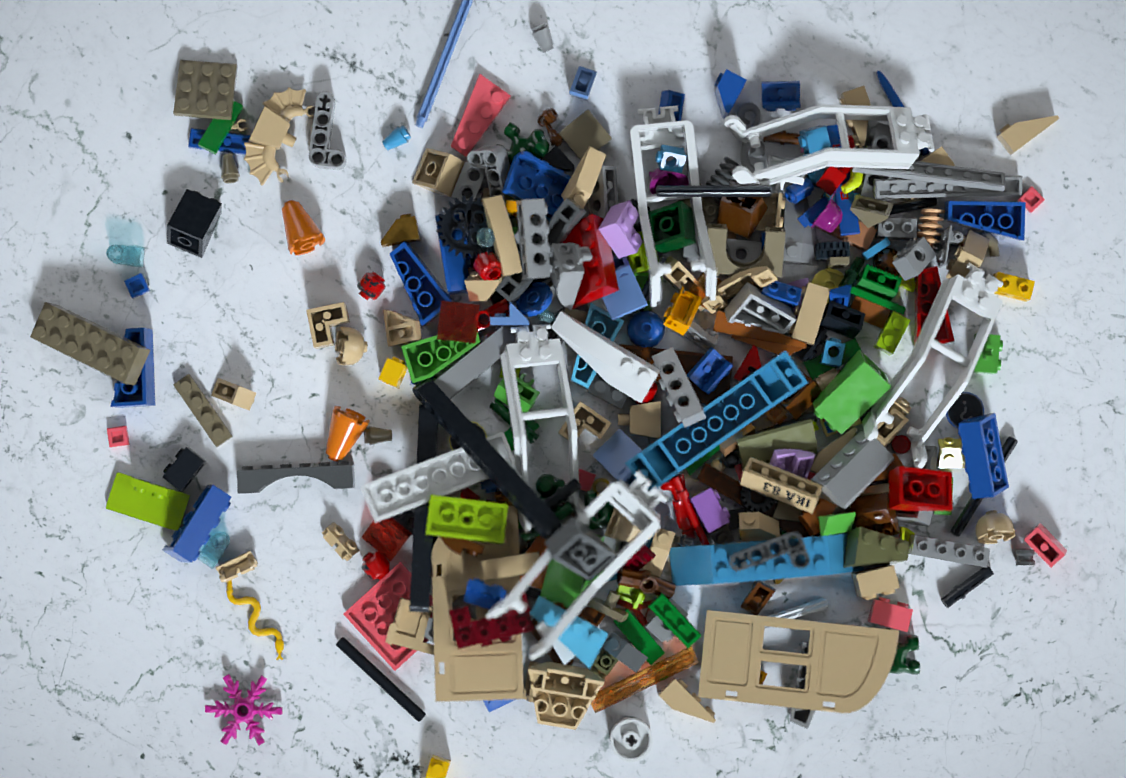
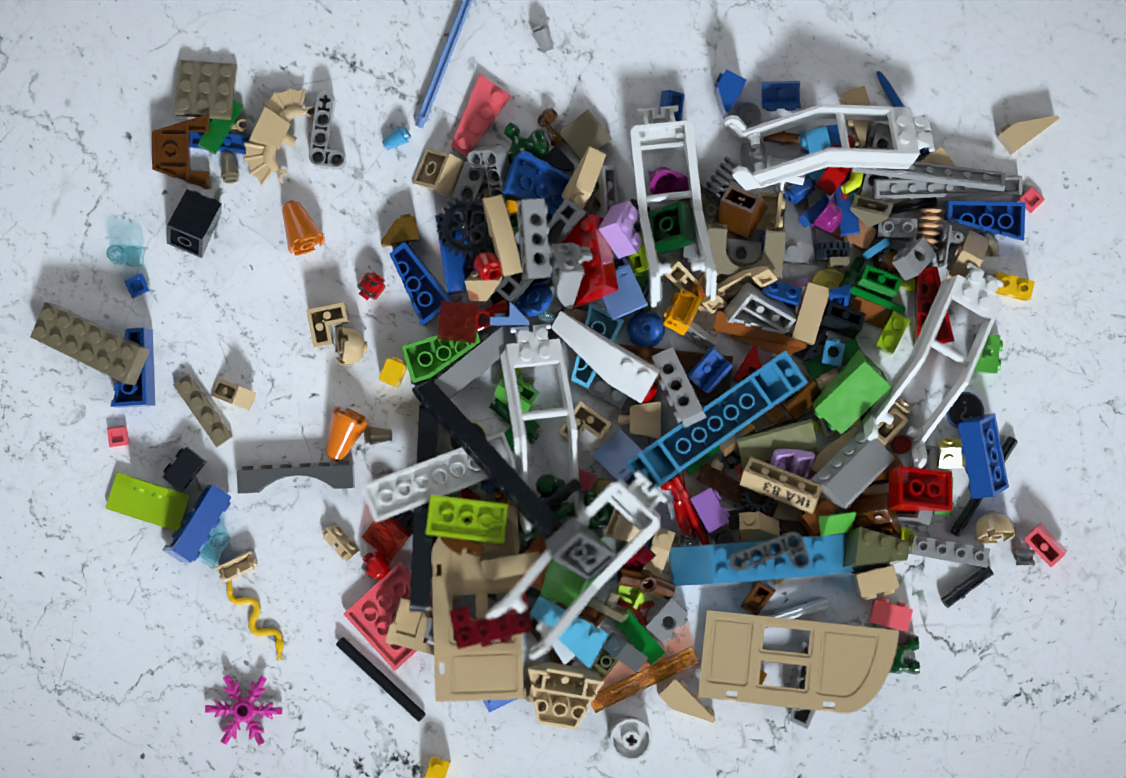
tan wing [383,310,422,347] -> none
blue bracket [463,578,506,610] -> none
clear light blue tile [477,228,495,248] -> none
medium blue slope [569,66,597,100] -> none
green tile [648,593,702,649] -> none
dark azure brick [655,145,687,173] -> none
black axle [656,186,772,197] -> none
none -> reddish brown wing [152,114,210,190]

